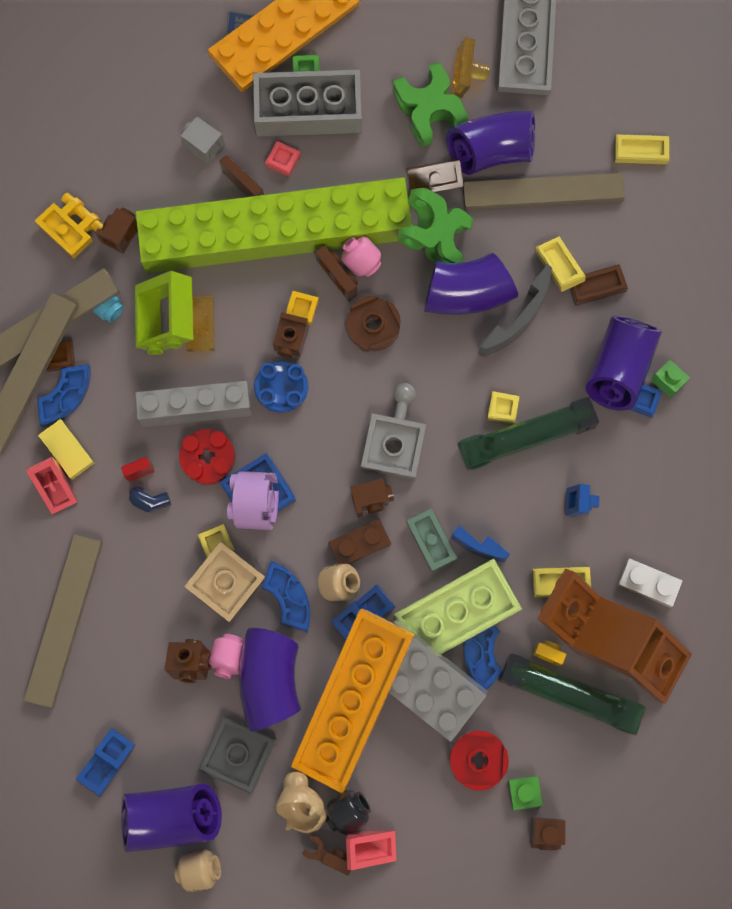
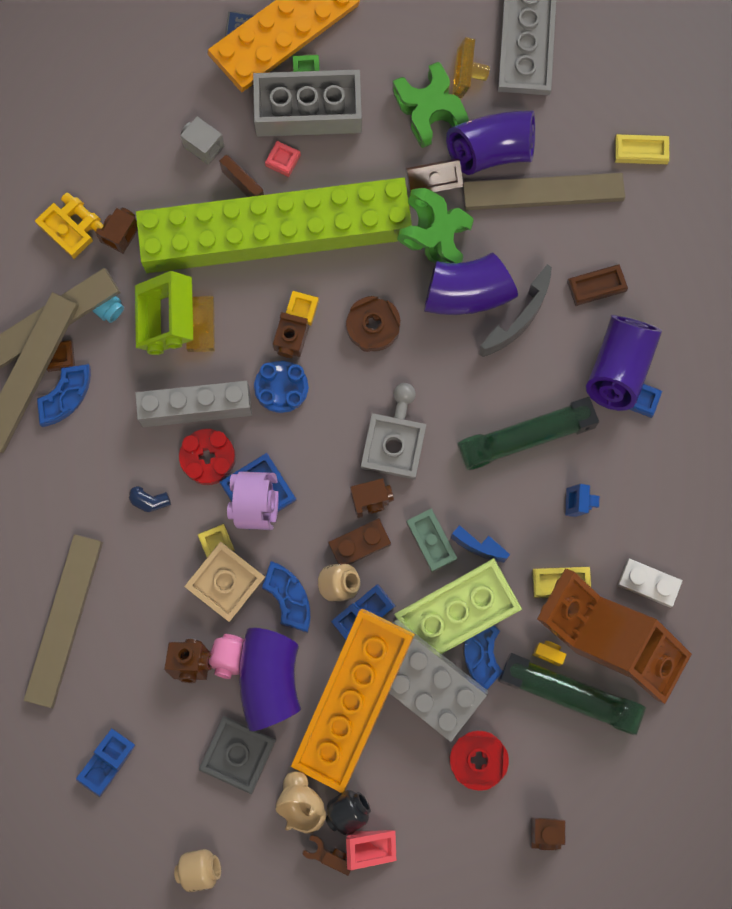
coral slope [26,457,77,514] -> none
light yellow tile [38,419,94,480] -> none
red tile [121,457,155,482] -> none
dark purple brick [121,783,222,852] -> none
reddish brown plate [315,245,358,302] -> none
bright pink head [341,236,381,277] -> none
light yellow tile [487,391,520,425] -> none
bright green plate [508,776,543,810] -> none
light yellow tile [535,236,586,292] -> none
bright green plate [650,360,690,398] -> none

